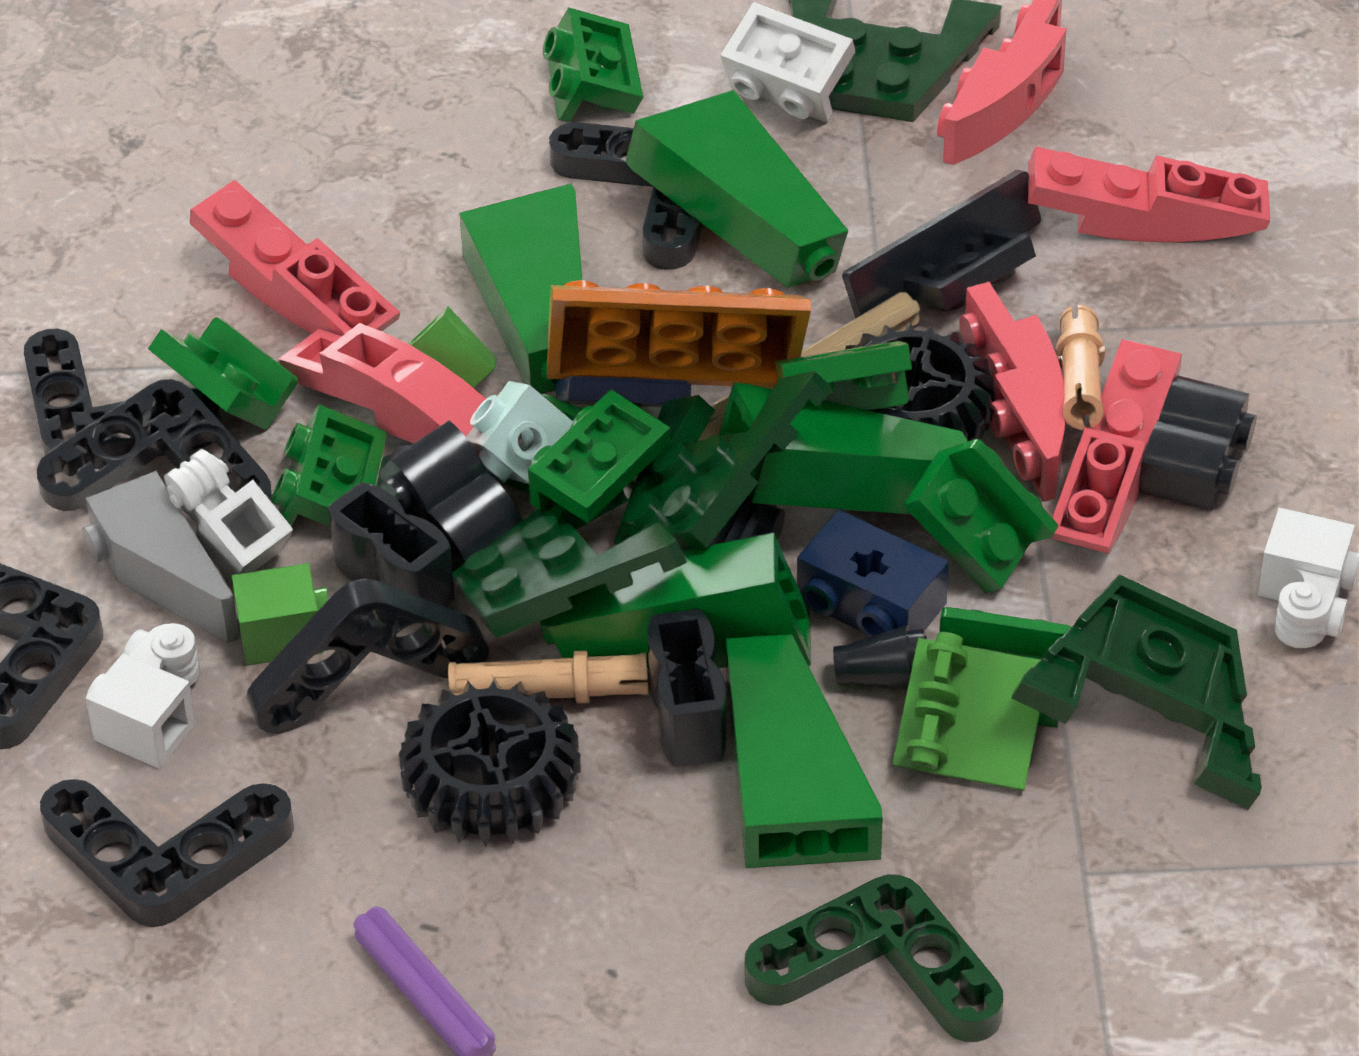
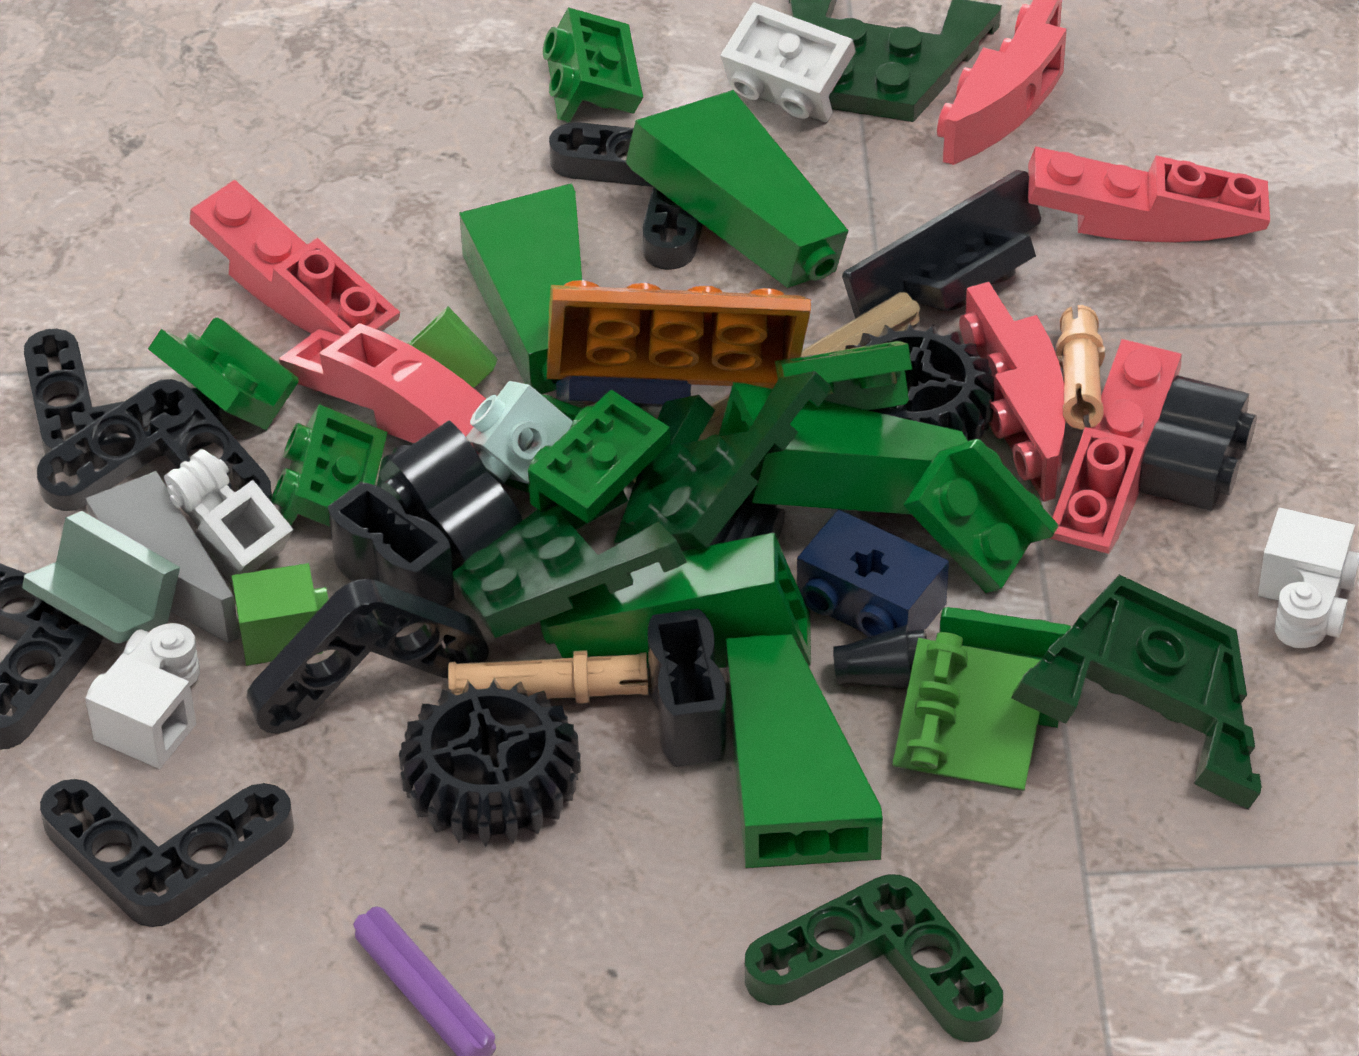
none -> sand green panel [22,511,180,643]

